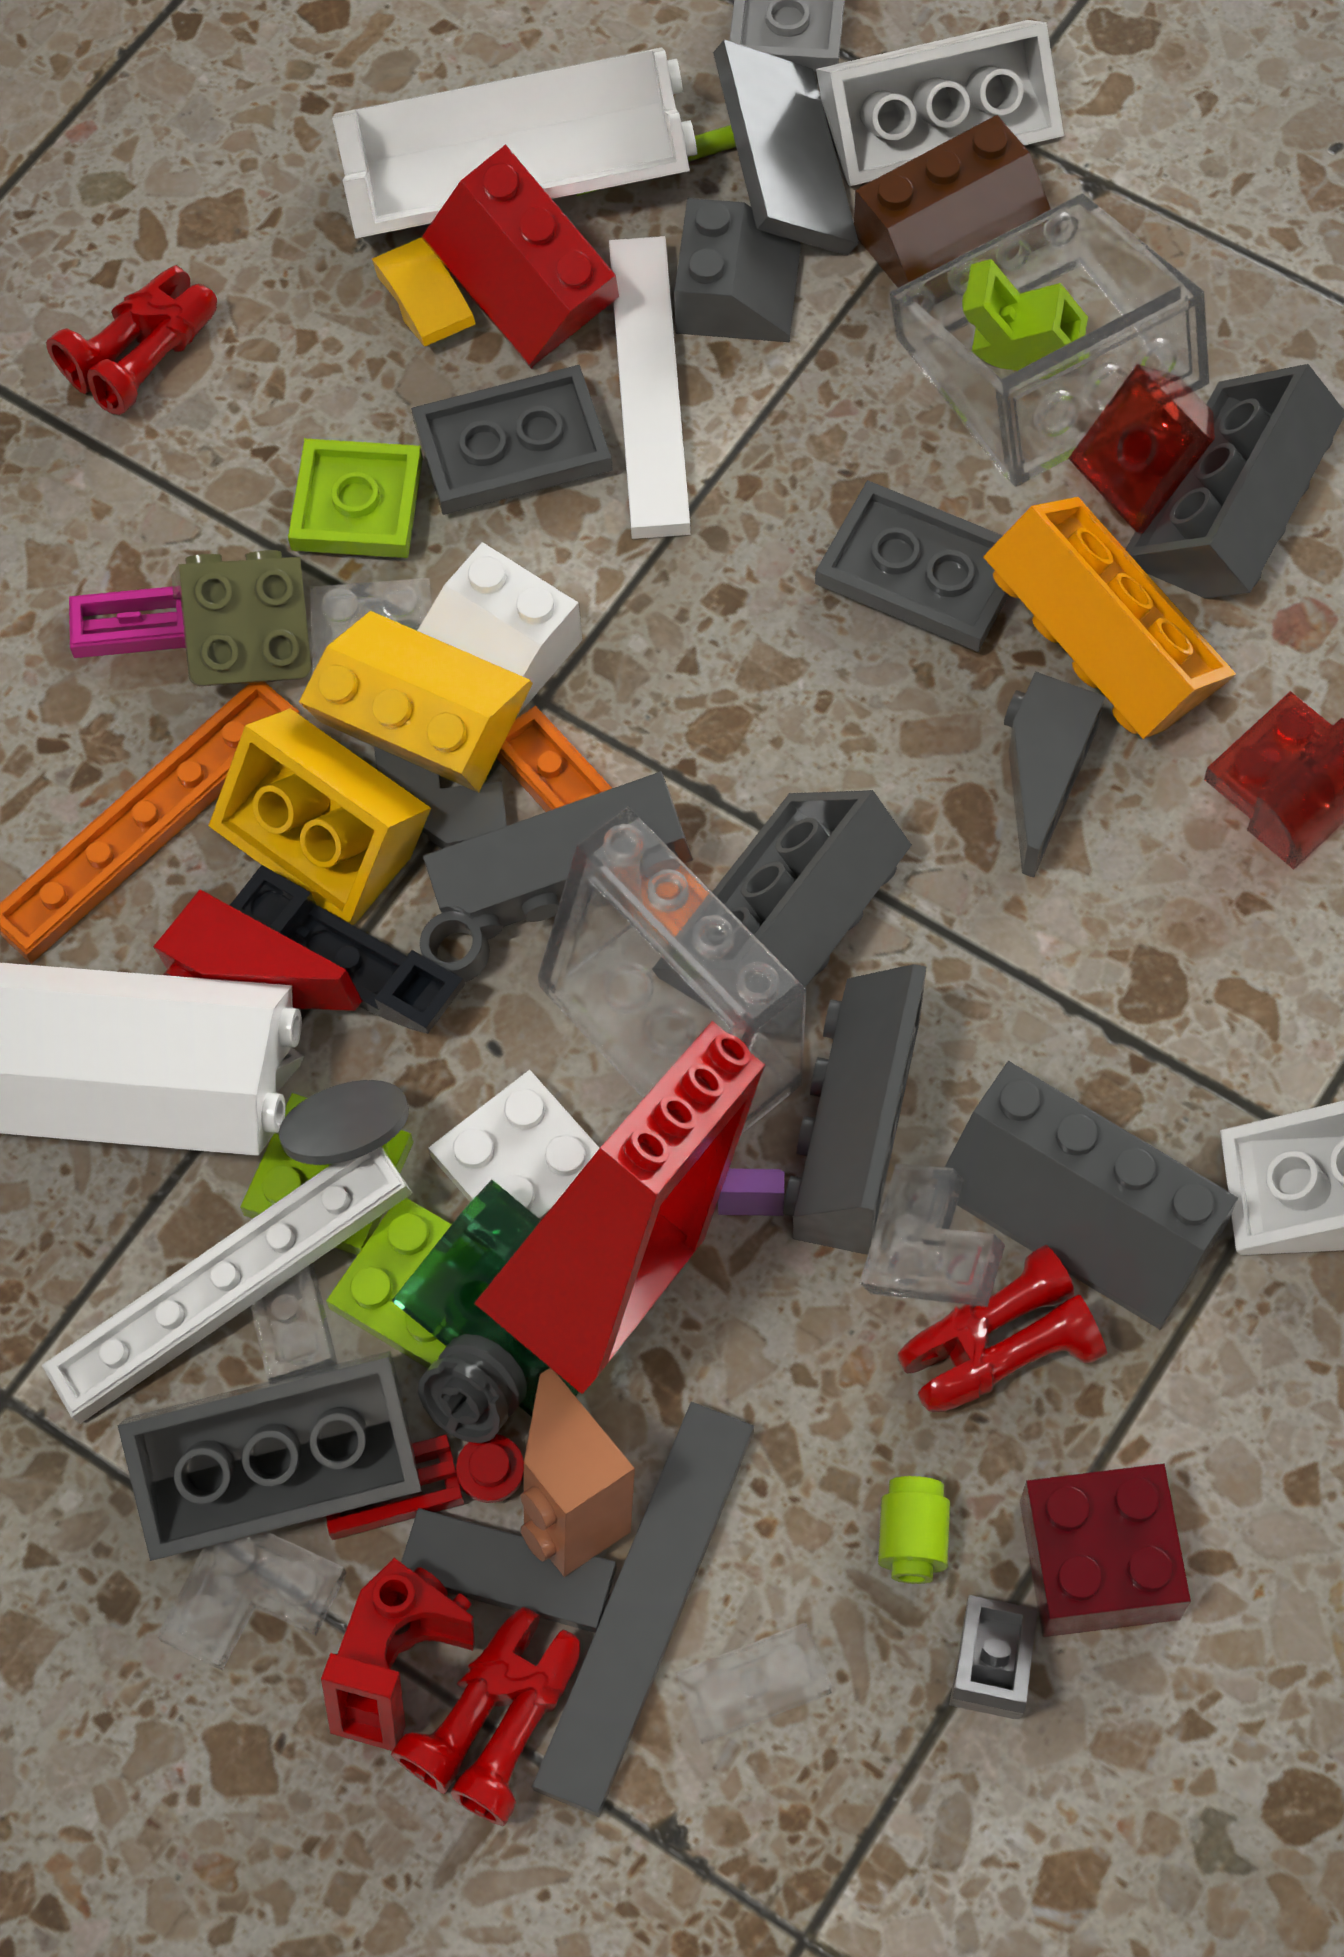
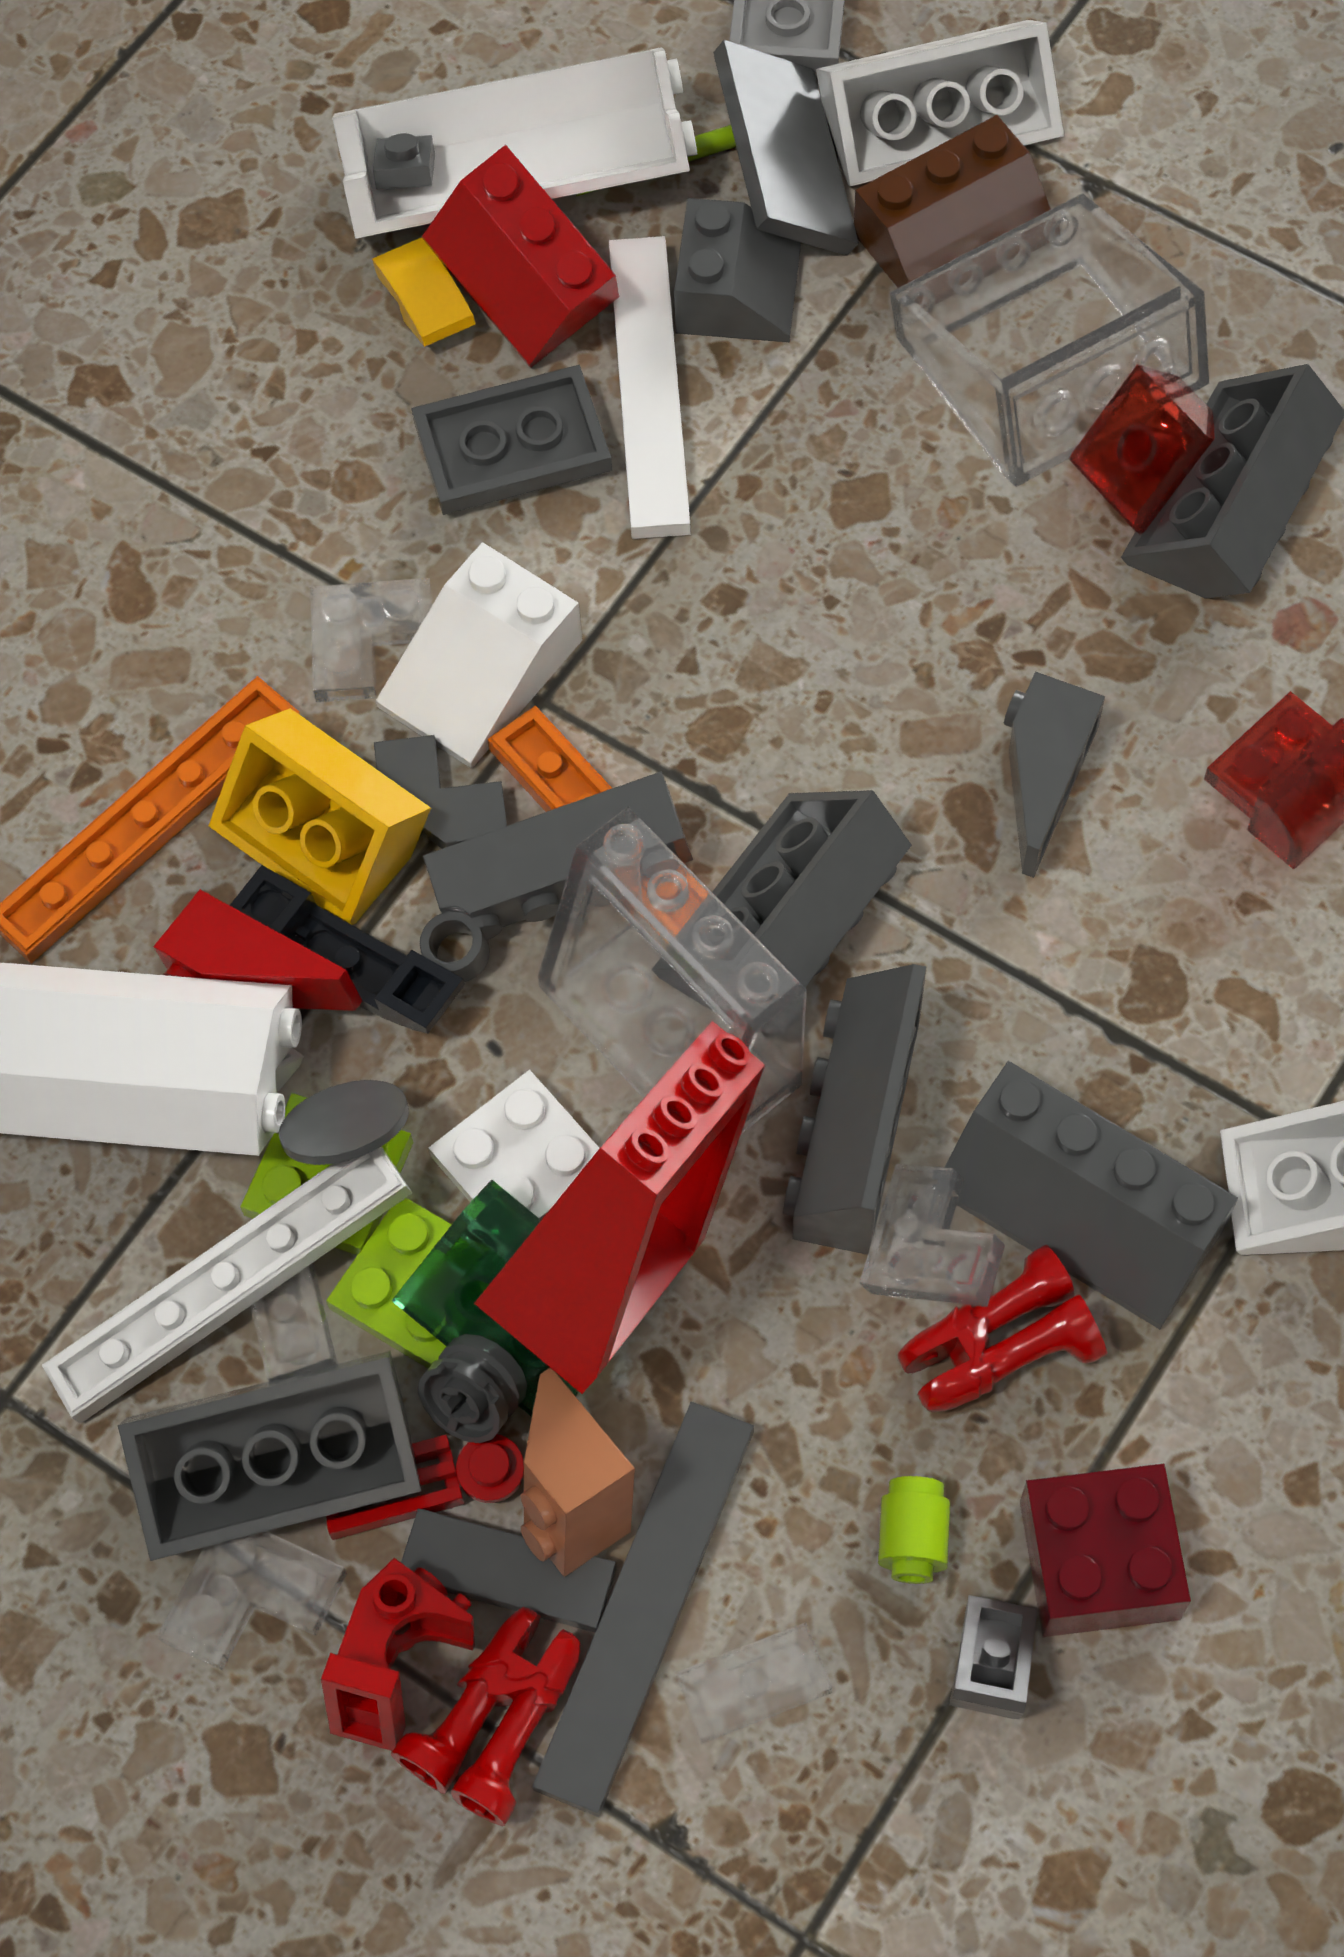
red piece [46,265,217,415] -> none
dark pink tile [69,587,186,658] -> none
olive bracket [171,550,311,687] -> none
lime plate [288,438,423,558] -> none
yellow slope [299,611,533,793] -> none
medium lavender tile [718,1168,784,1216] -> none
dark grey plate [815,480,1009,652] -> none
lime brick [962,259,1088,373] -> none
light orange slope [983,497,1236,739] -> none
none -> dark grey plate [373,133,435,190]

